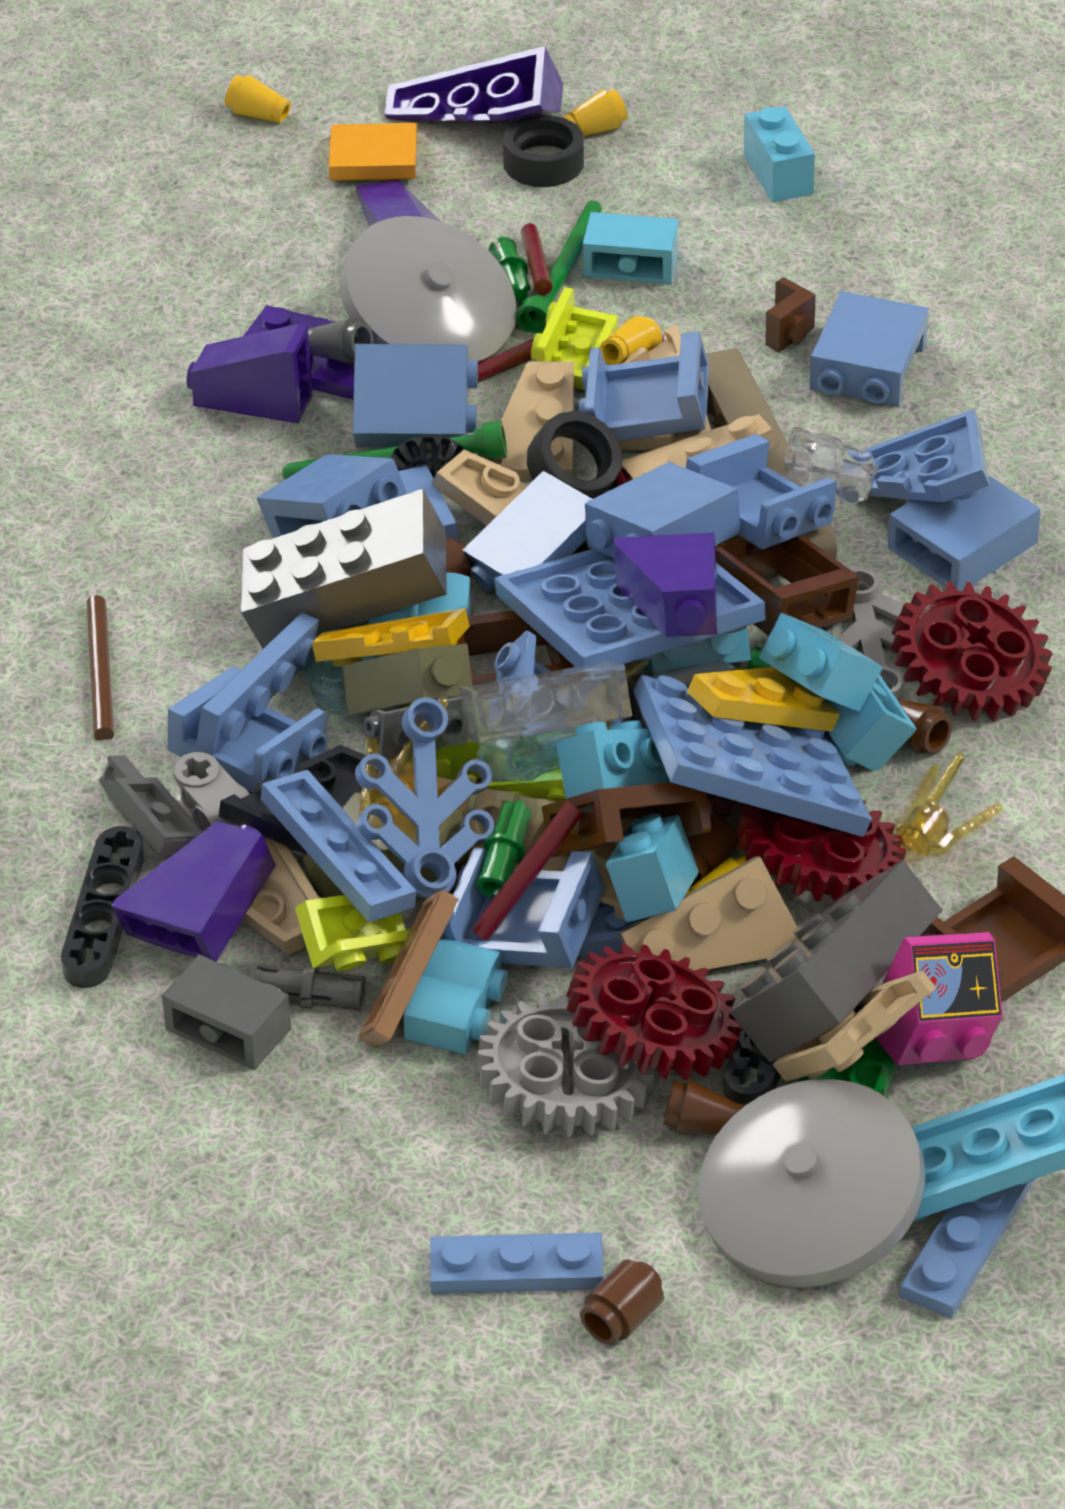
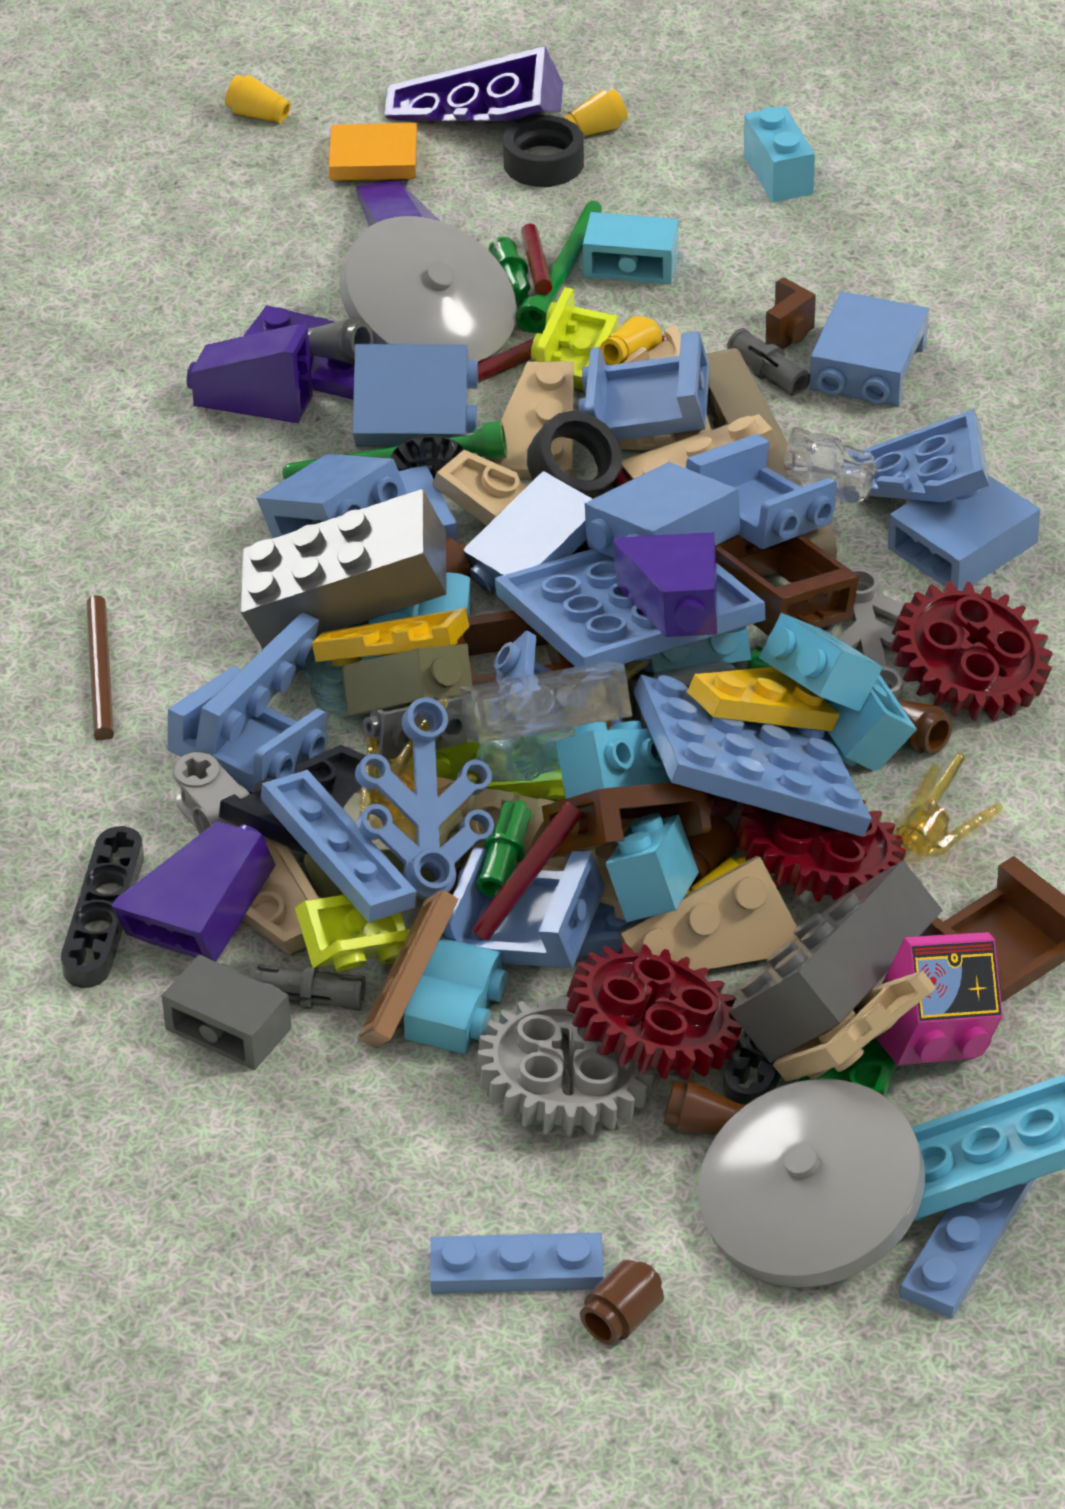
dark grey hinge [99,755,203,857] -> none
none -> dark grey pin [727,328,810,397]

